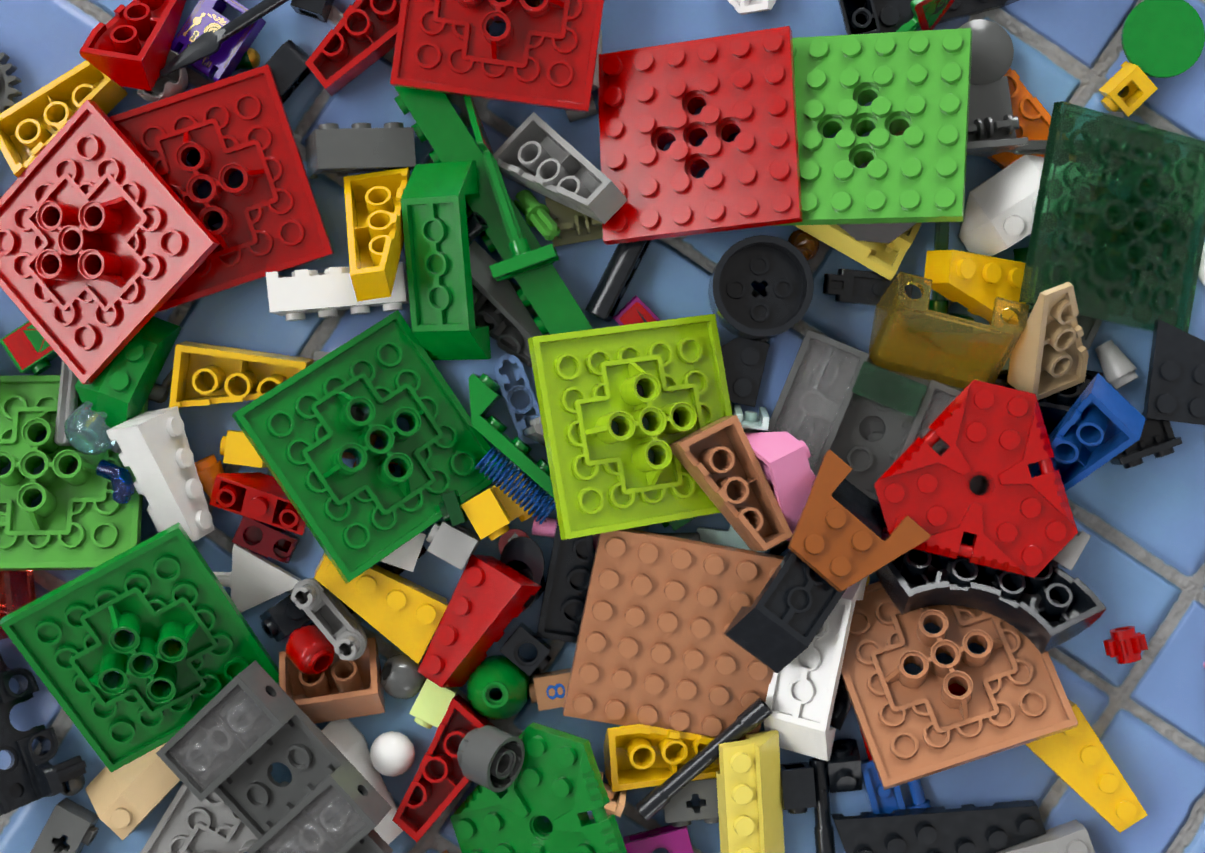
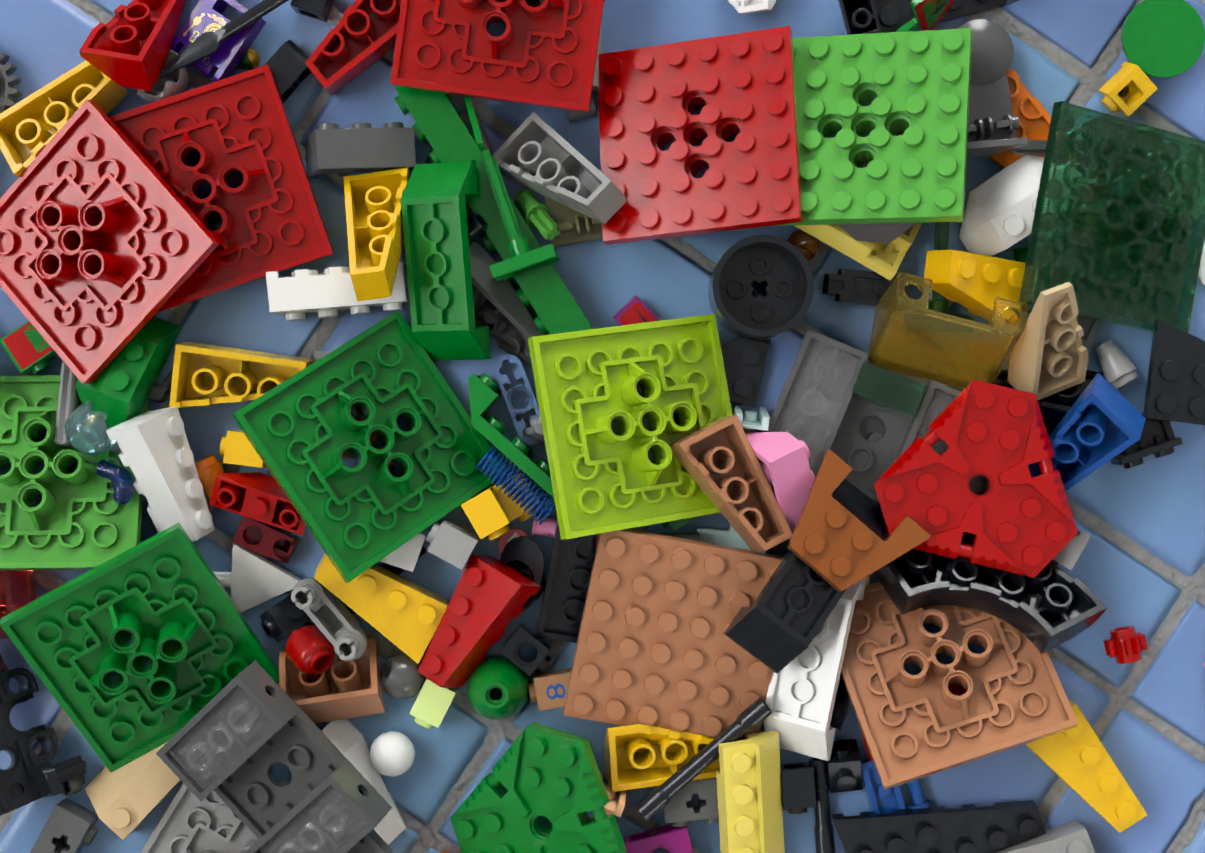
red wedge [392,694,497,842] -> none
dark green plate [439,490,468,526] -> none
dark grey piece [457,725,525,792] -> none
black brick [585,240,652,323] -> none

